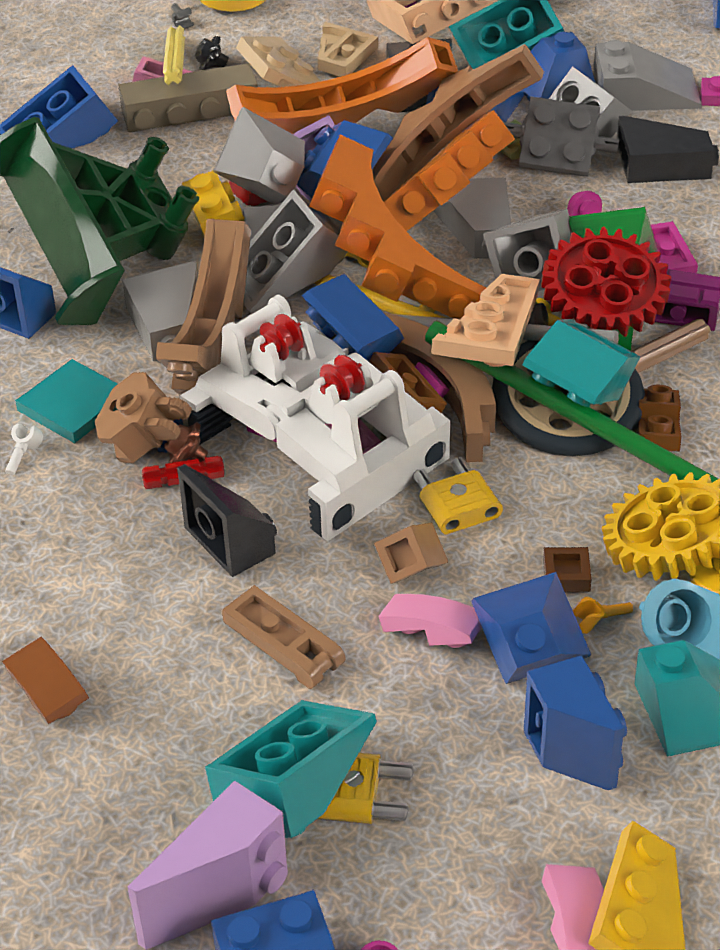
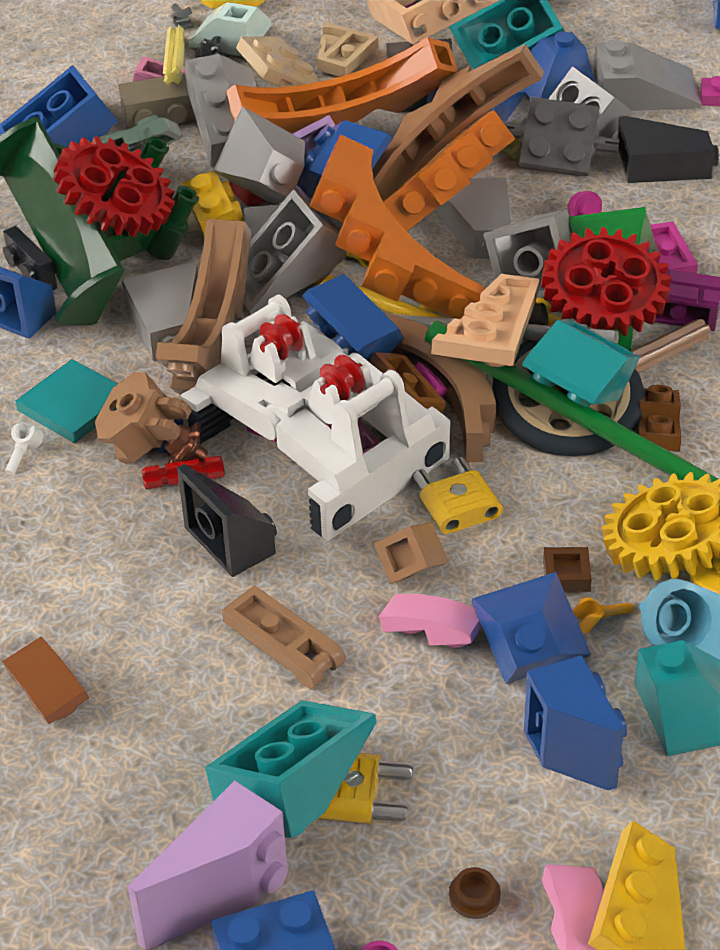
none -> black plate [3,225,58,290]
none -> red gear [53,136,175,237]
none -> sand green wing [91,115,183,153]
none -> light grey slope [185,54,257,167]
none -> light aqua slope [188,2,271,56]
none -> reddish brown plate [449,867,501,919]

